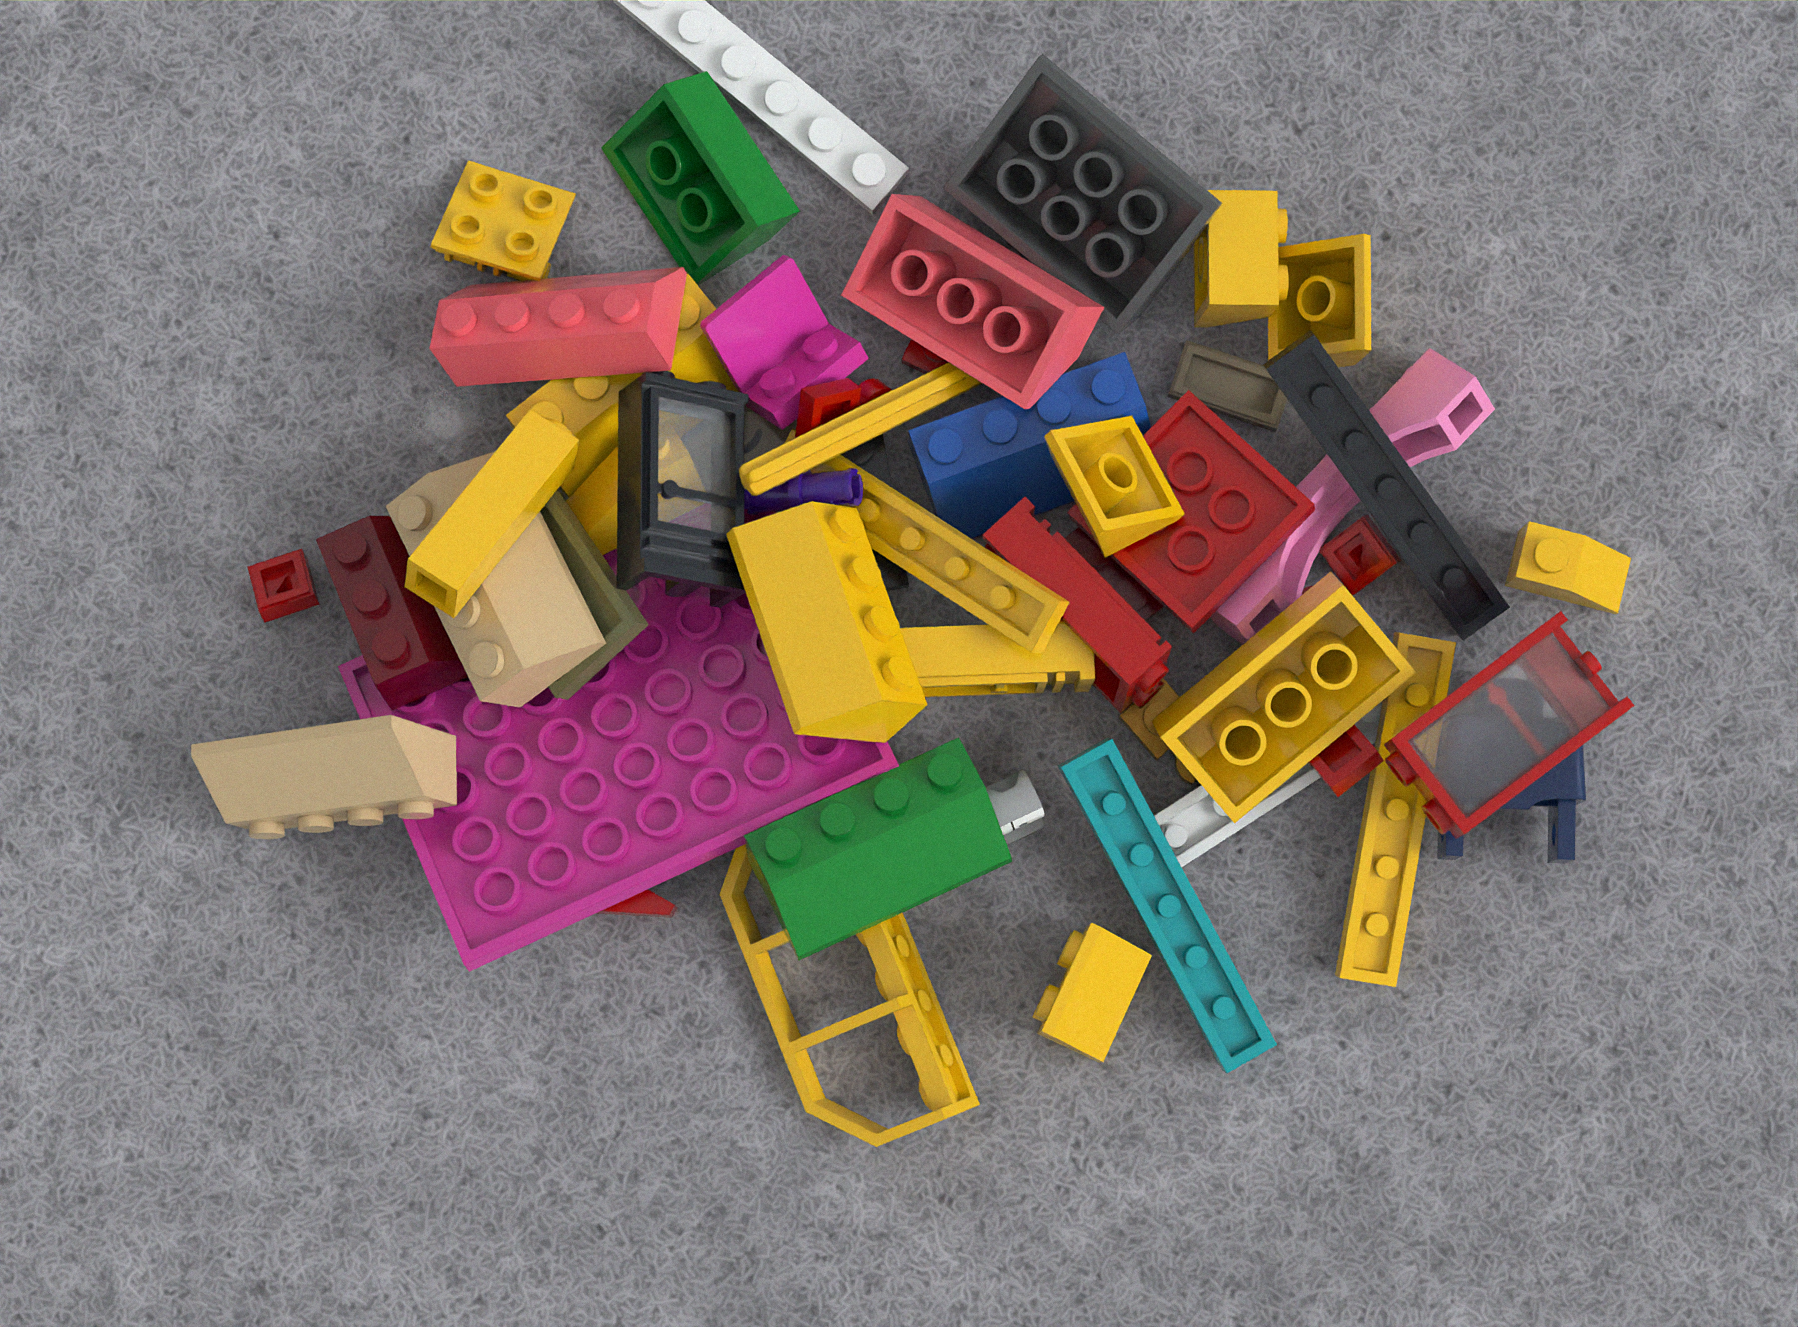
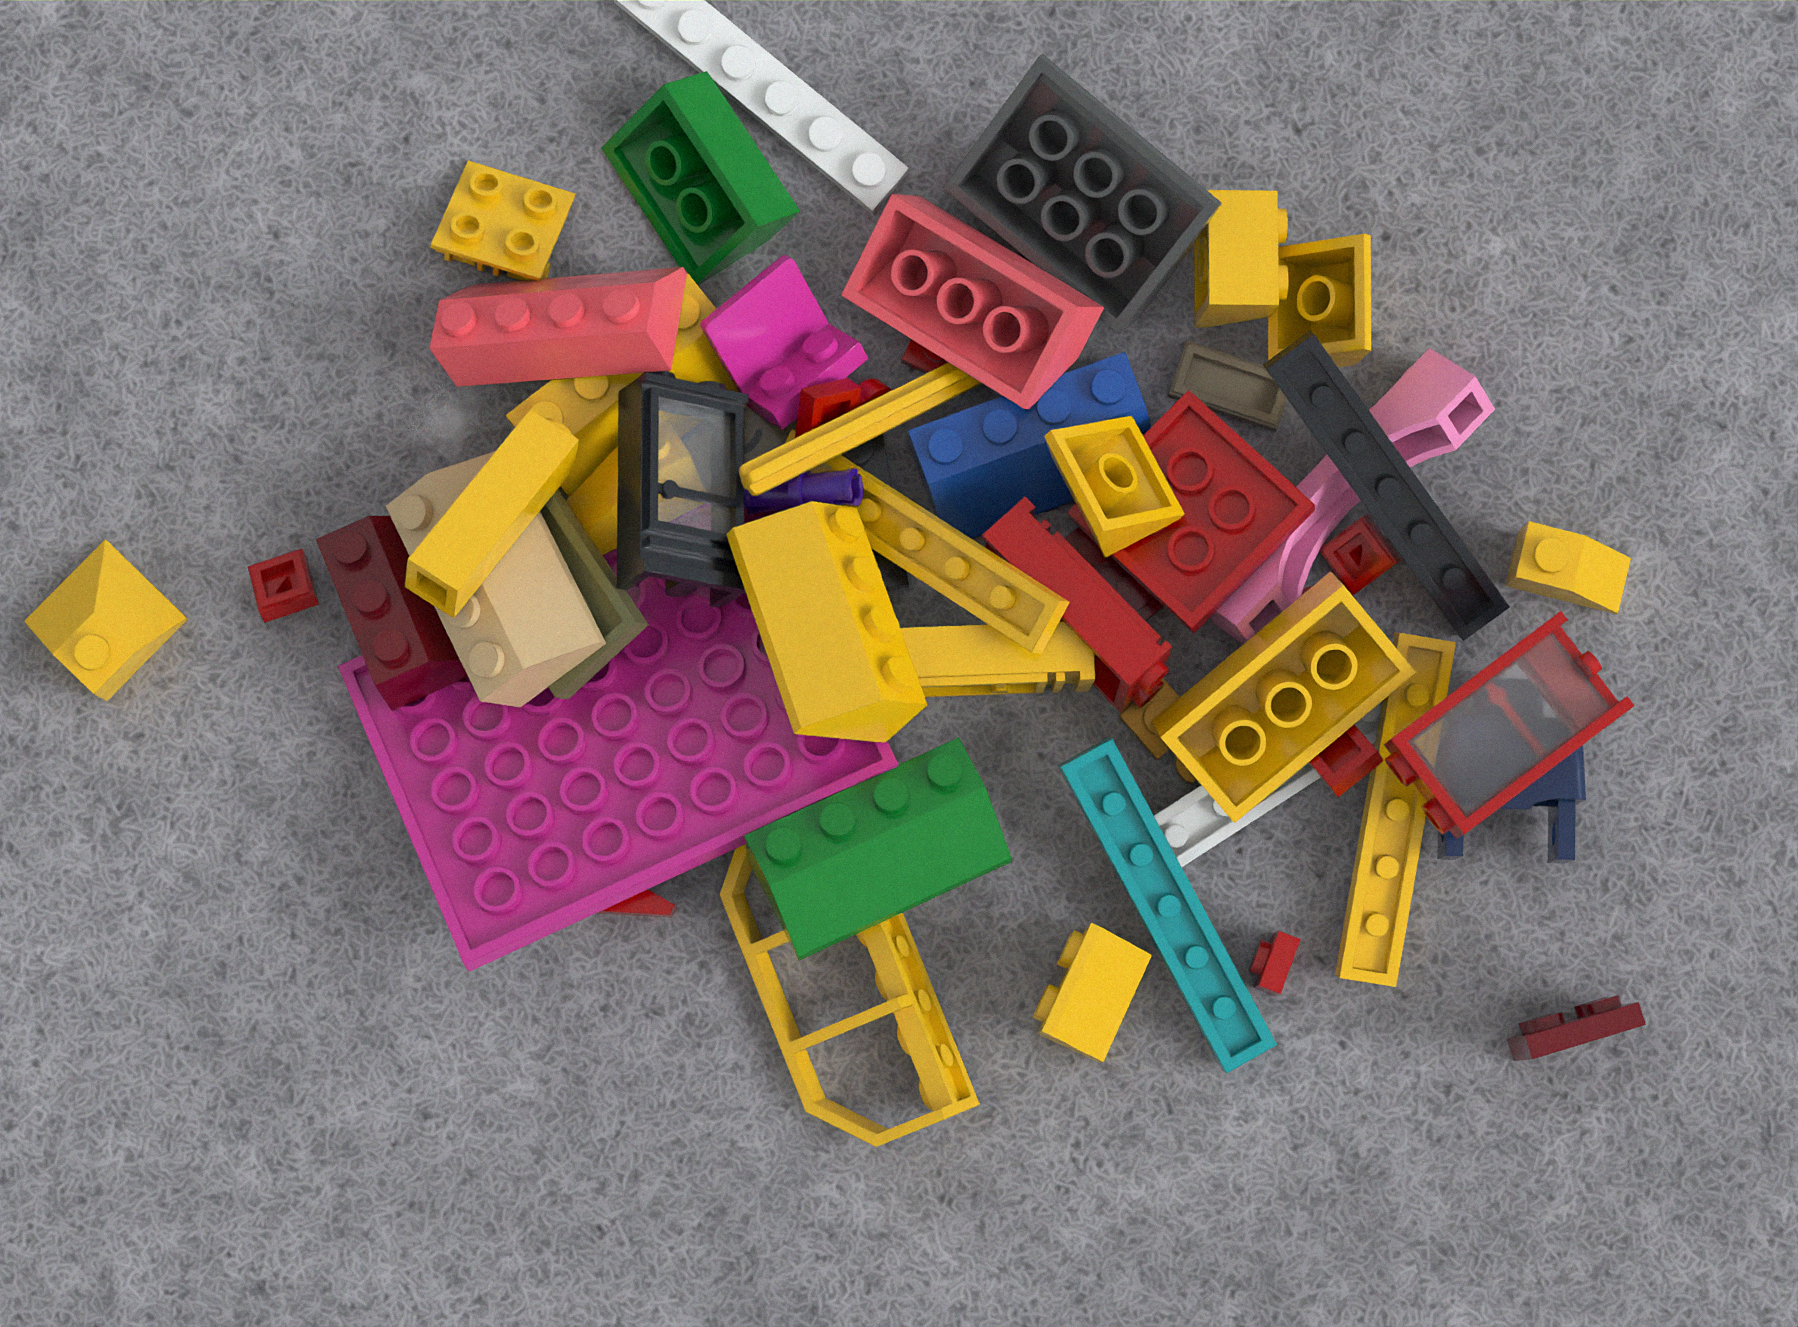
tan slope [191,715,457,839] -> none
light grey leg [986,769,1046,846] -> none
none -> yellow slope [24,539,188,701]
none -> red plate [1249,931,1301,996]
none -> dark red plate [1507,995,1646,1061]

